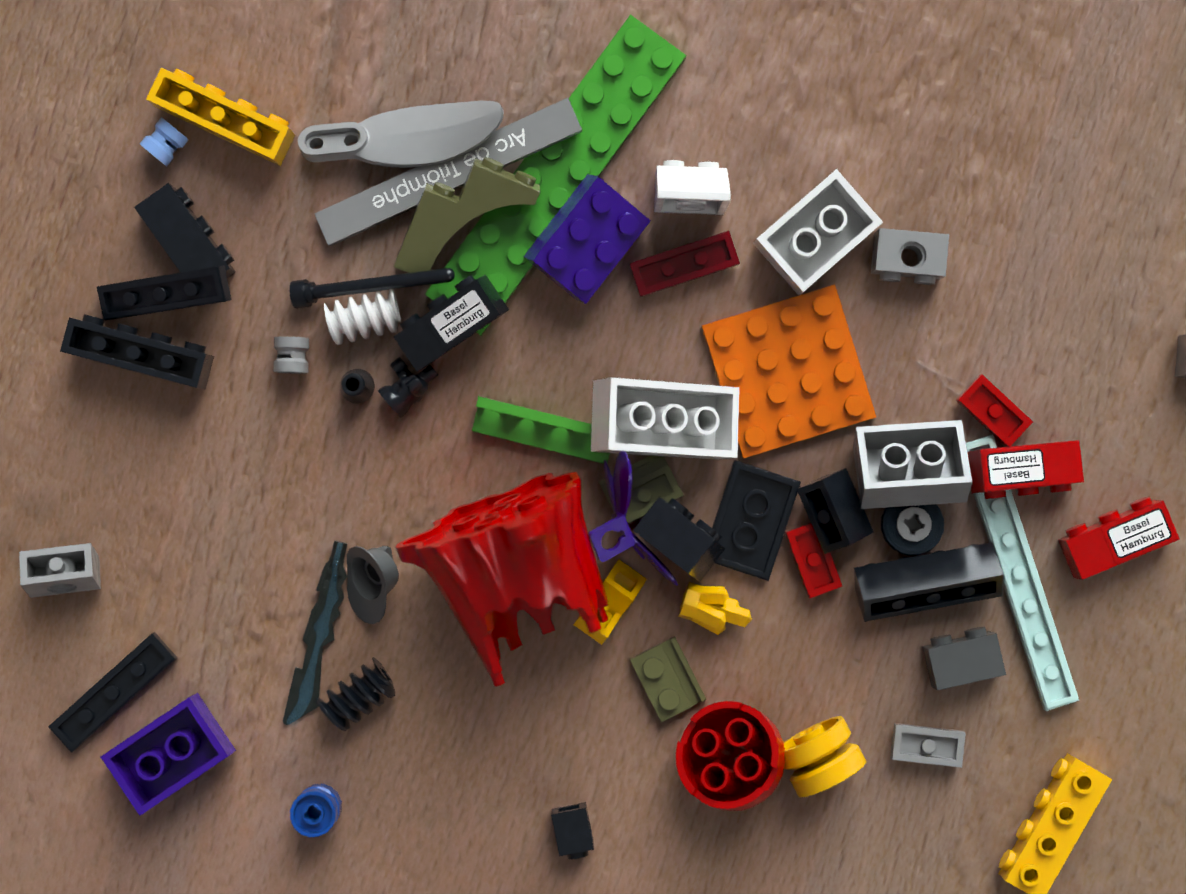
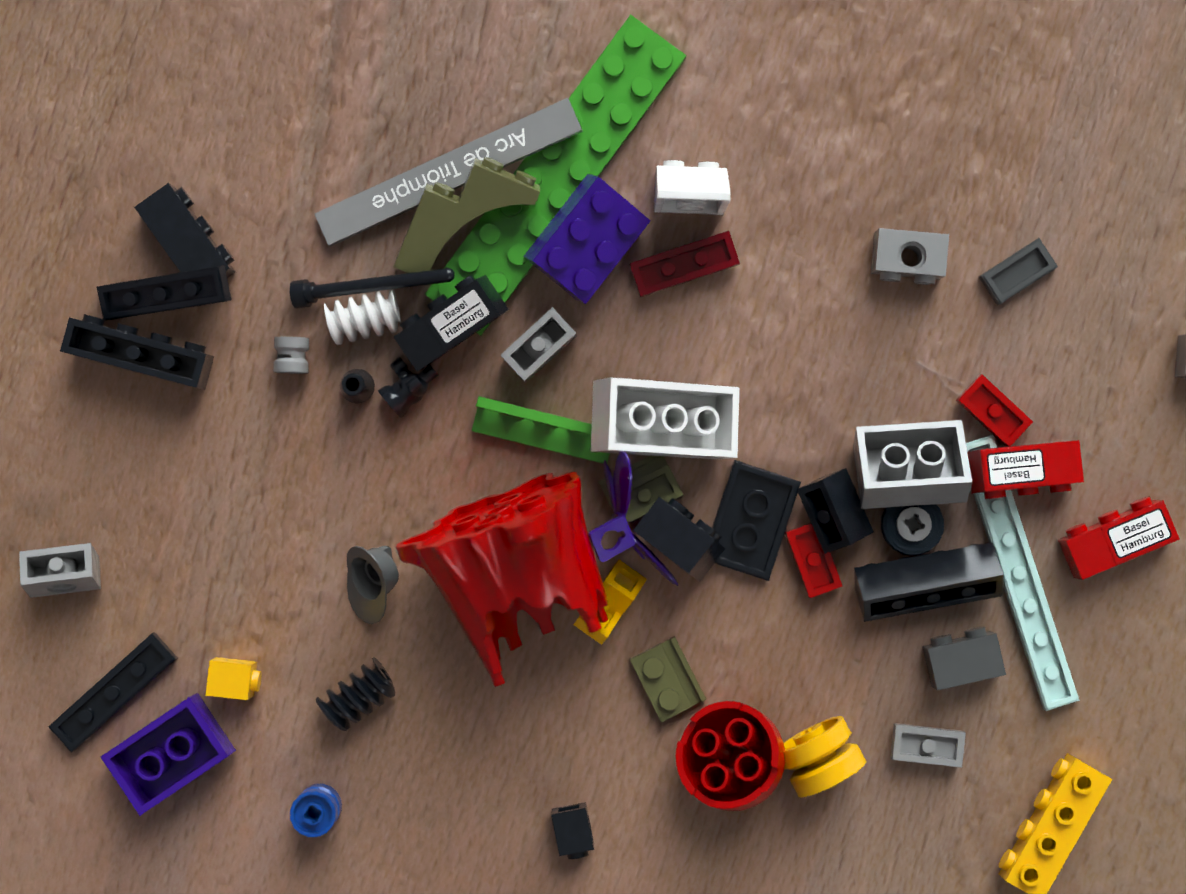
light blue wheel [139,117,189,166] -> none
yellow brick [146,67,295,166] -> none
pearl dark grey sword [283,541,348,725] -> none
light grey plant [298,101,504,168] -> none
yellow rock [678,582,752,635] -> none
orange plate [701,284,876,459] -> none
white brick [753,169,883,296] -> none
none -> yellow brick [205,657,262,700]
none -> light grey brick [501,307,577,383]
none -> dark grey tile [979,238,1058,306]

